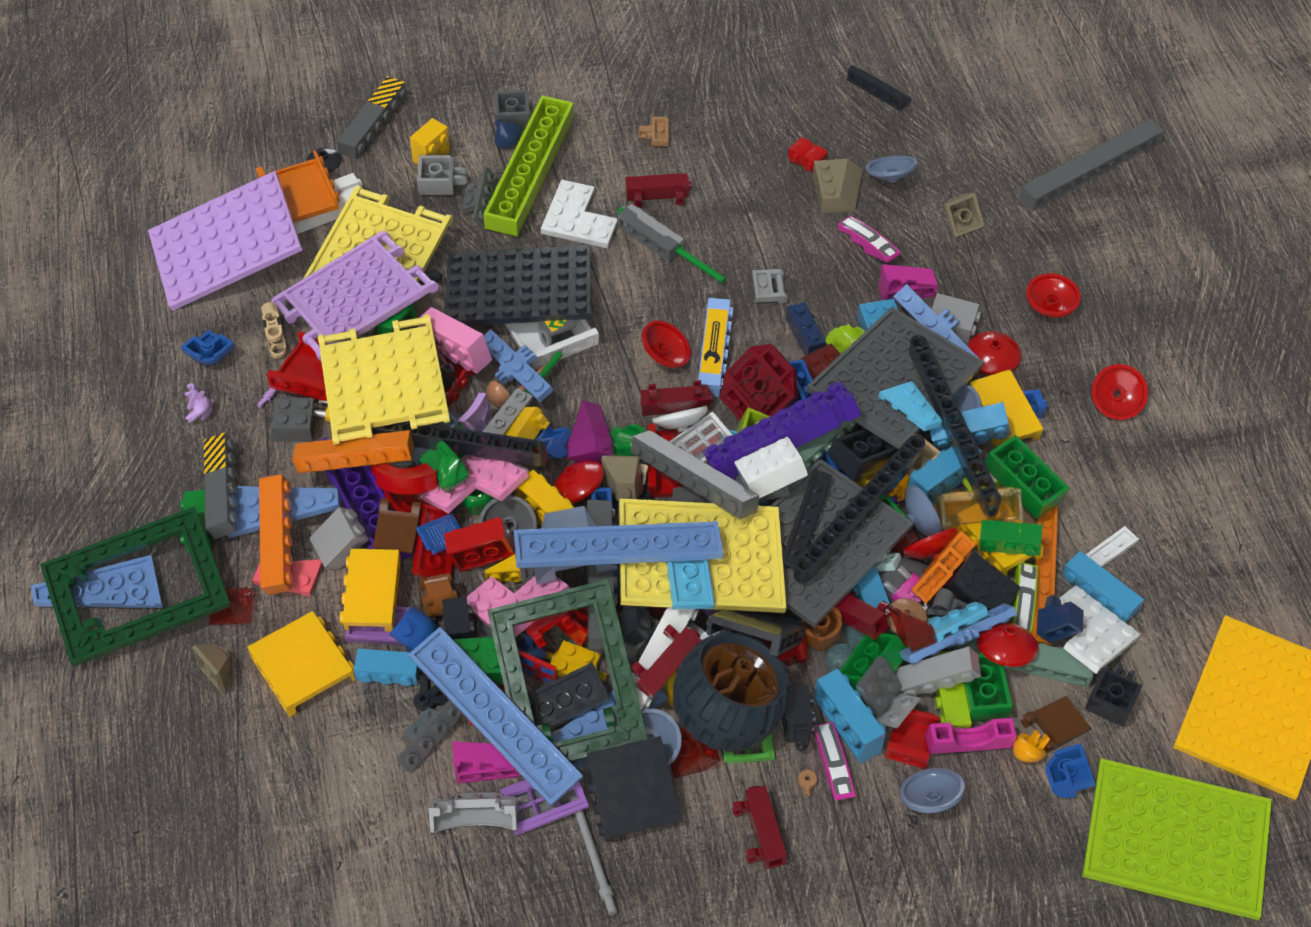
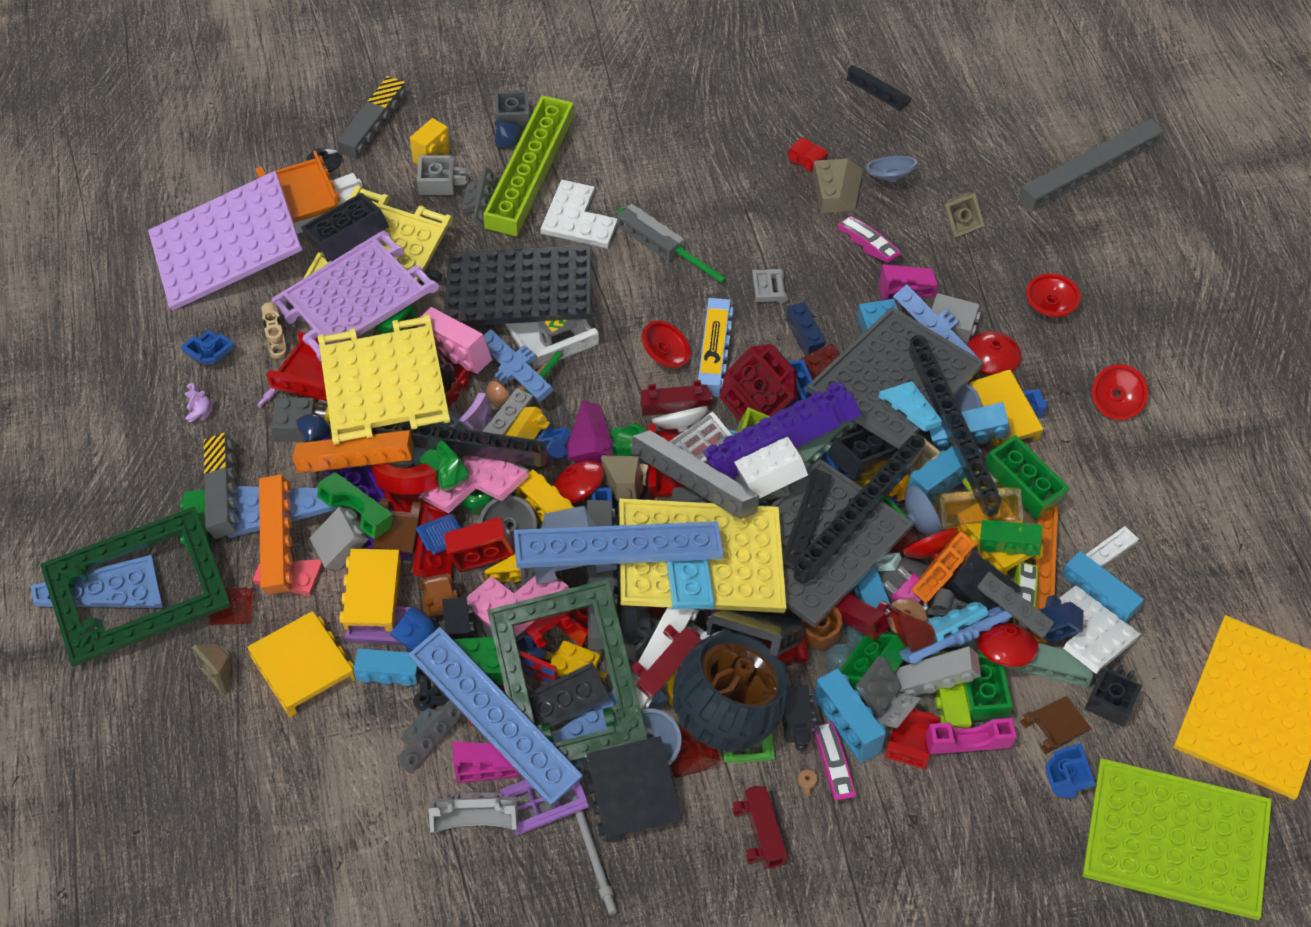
dark red brick [625,173,692,208] -> none
medium nougat hinge [638,117,669,146] -> none
lime hair [825,324,865,357] -> none
sand blue dish [900,768,965,814] -> none
light orange piece [1013,729,1050,763] -> none
none -> dark blue piece [296,414,331,443]
none -> black slope [301,192,389,262]
none -> green arch [317,472,393,540]
none -> dark grey bracket [977,572,1054,638]

